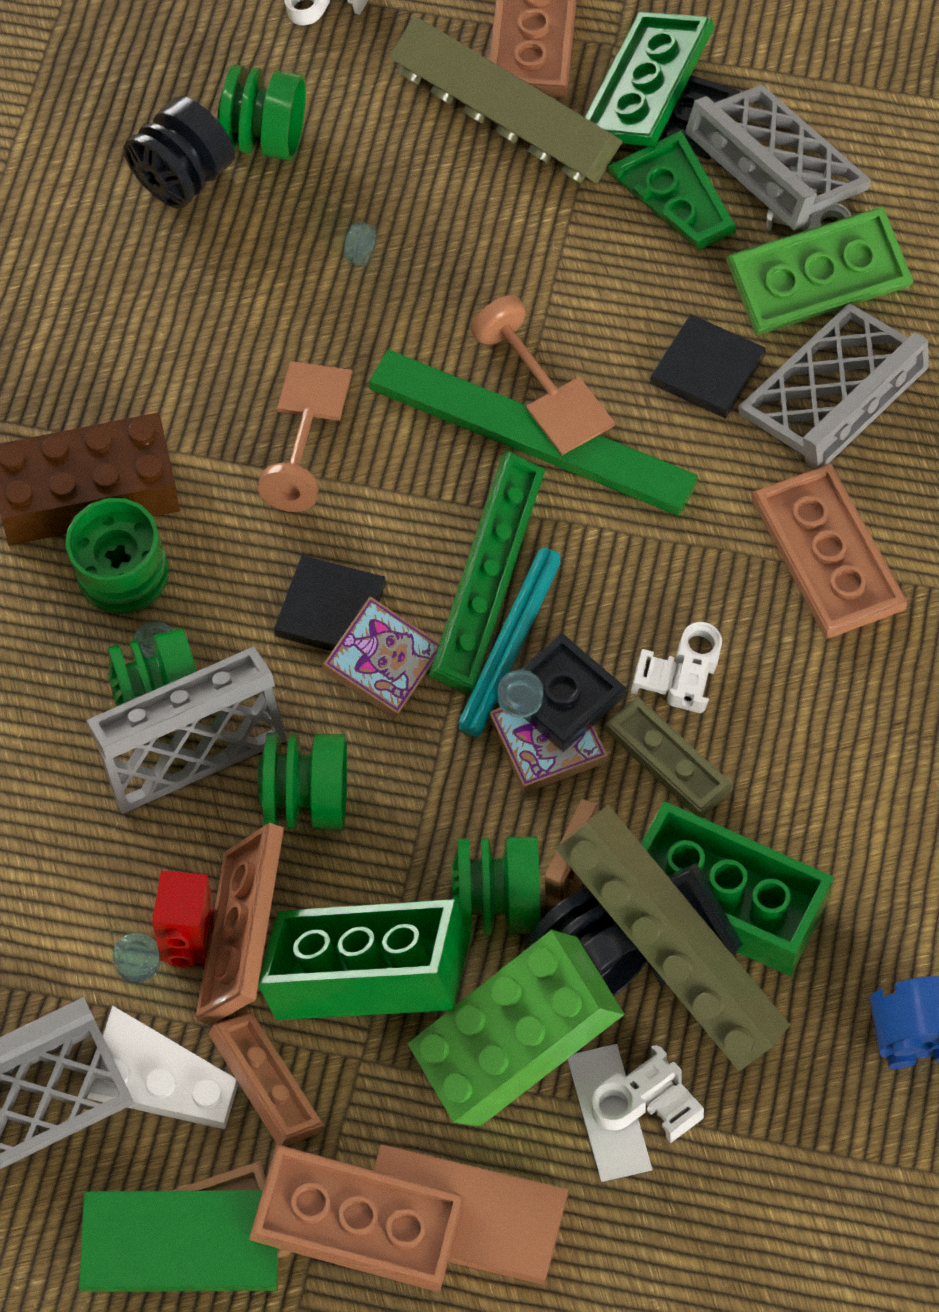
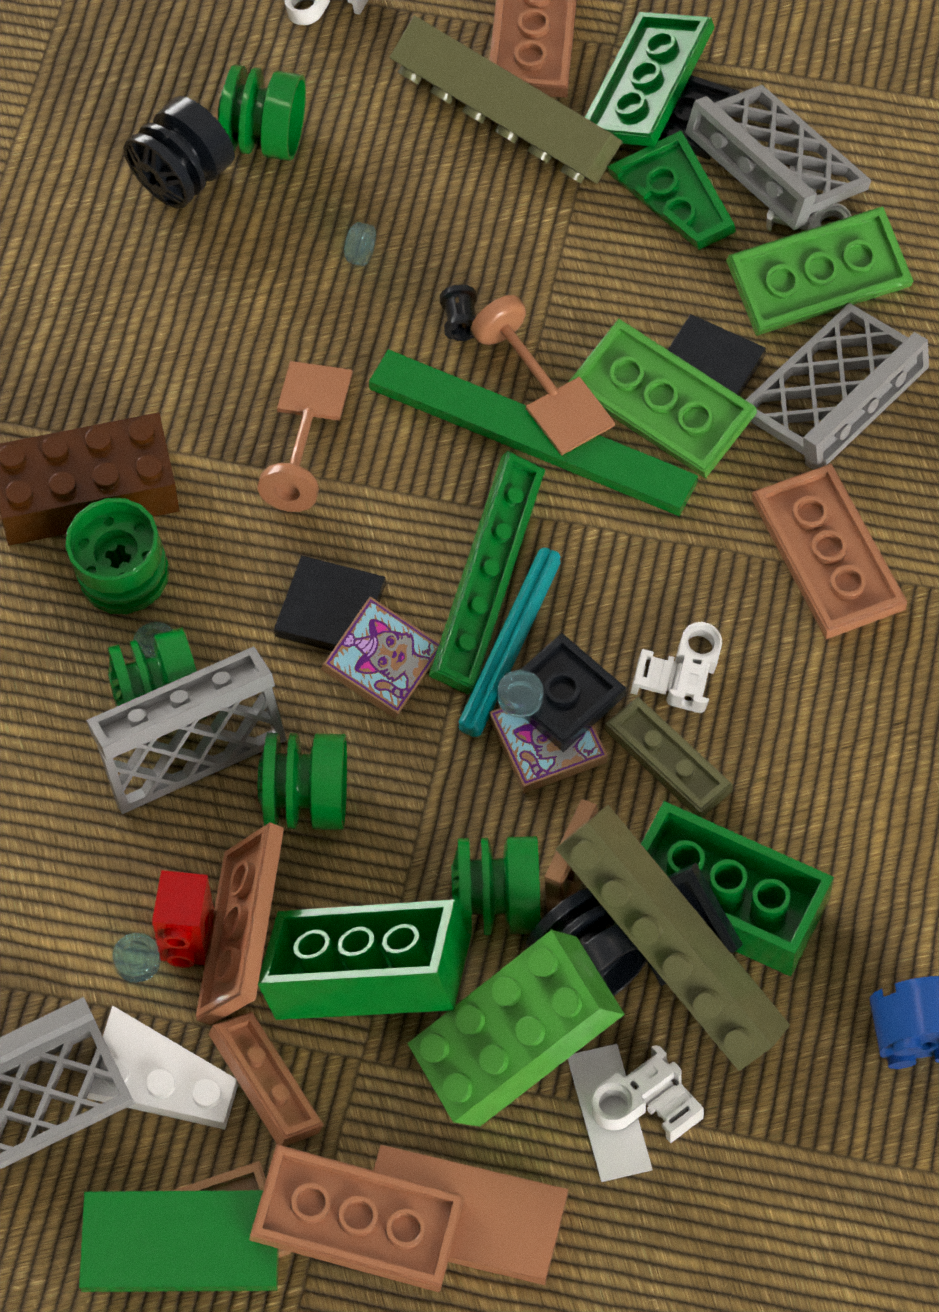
none -> black bush [440,284,477,341]
none -> bright green tile [569,319,757,479]

